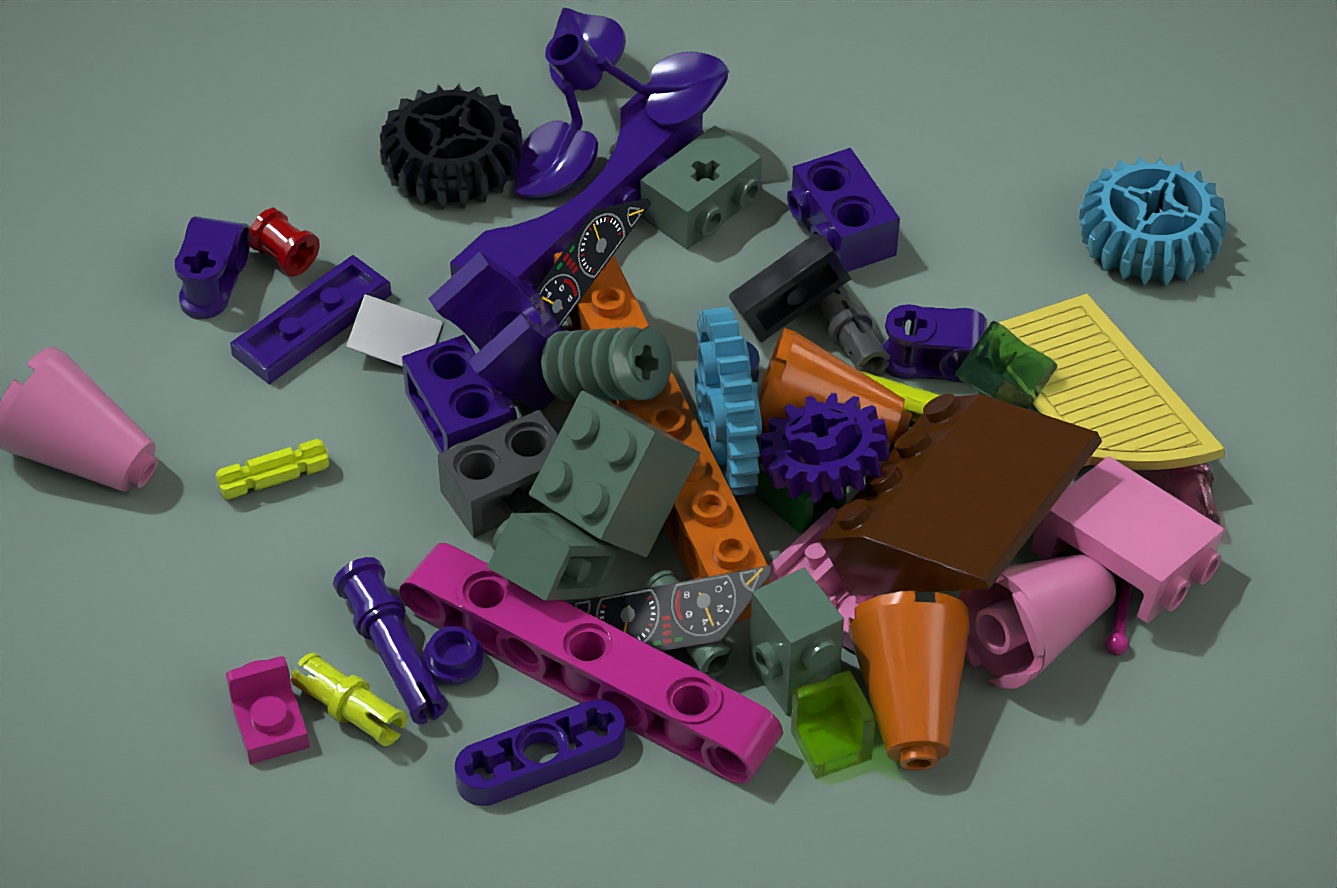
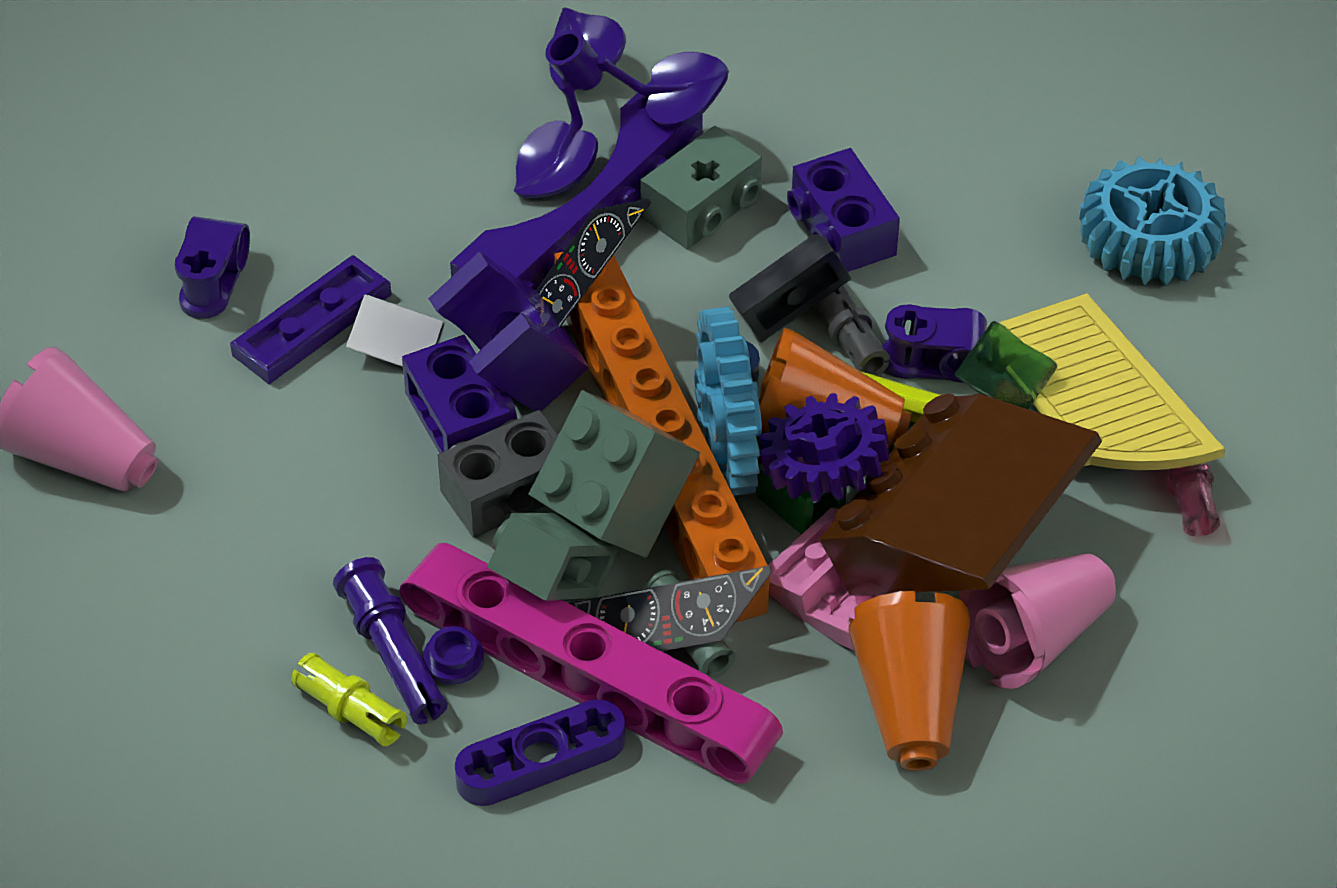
neon yellow axle [216,439,329,500] -> none
dark pink bracket [226,656,310,765] -> none
red bush [247,207,320,277] -> none
black gear [380,83,523,209] -> none
sand green piece [541,326,672,403] -> none
sand green brick [749,567,844,716] -> none
clear neon green panel [791,670,875,779] -> none
bright pink panel [1030,456,1225,624] -> none
dark pink hinge [1105,578,1133,655] -> none

